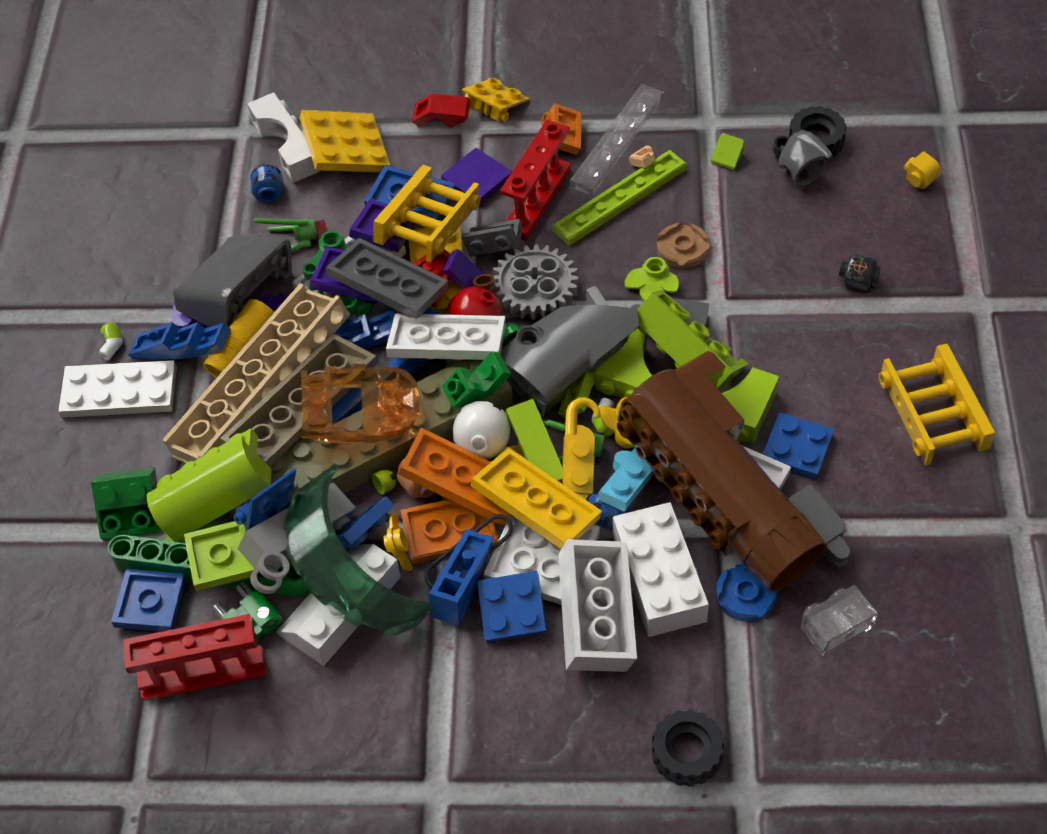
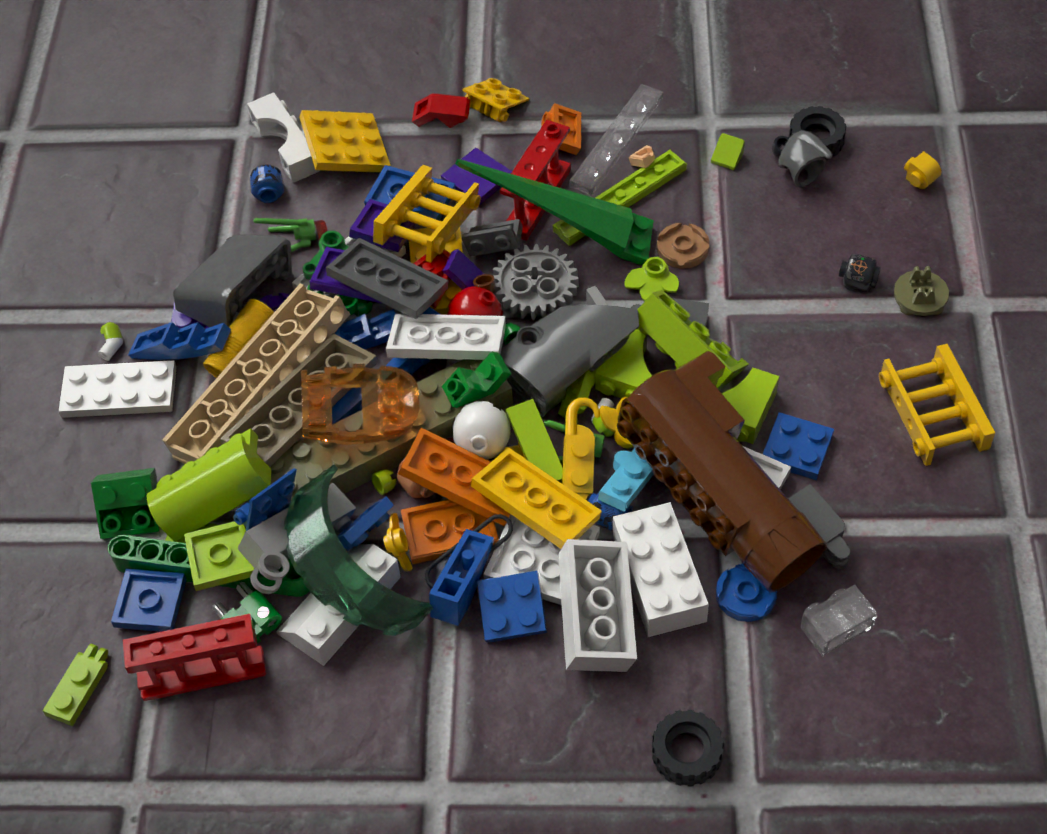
none -> lime hinge [43,644,109,726]
none -> green plate [455,159,654,266]
none -> olive plate [894,266,949,316]

